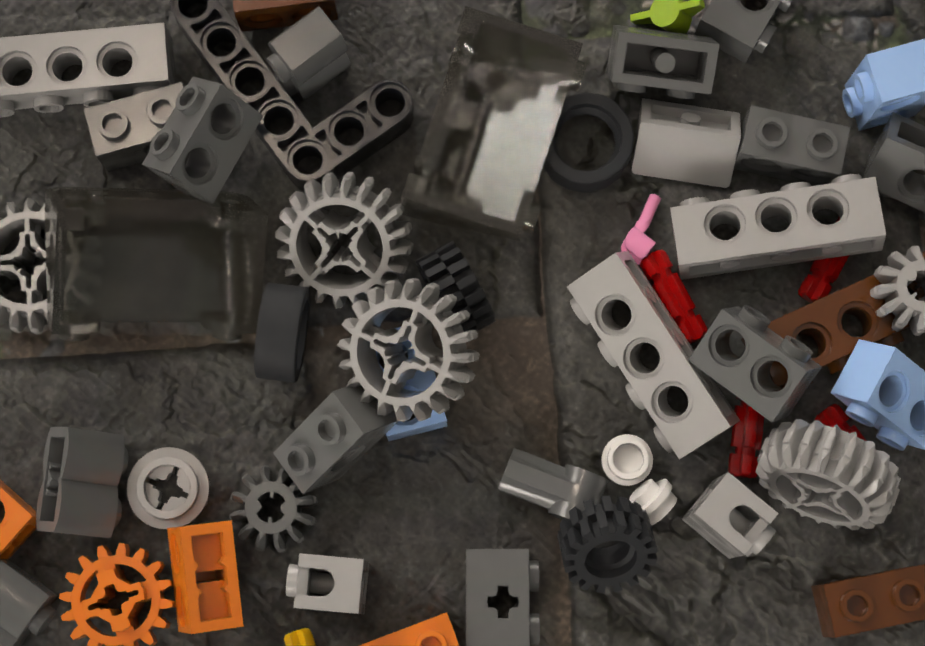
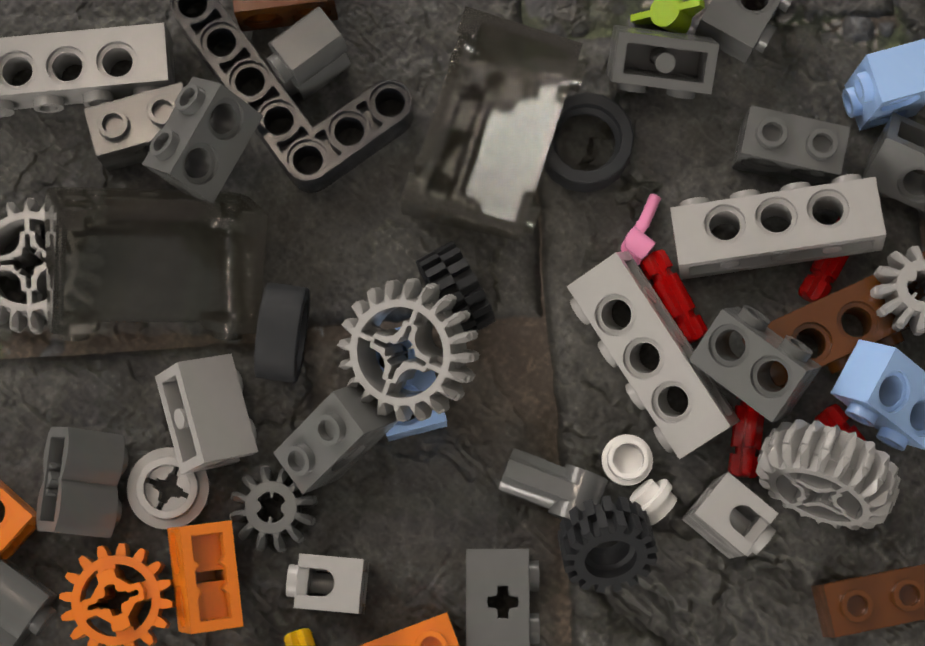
light grey gear [275,172,413,309] -> none
light grey panel [632,98,741,188] -> none
none -> light grey brick [155,353,258,475]

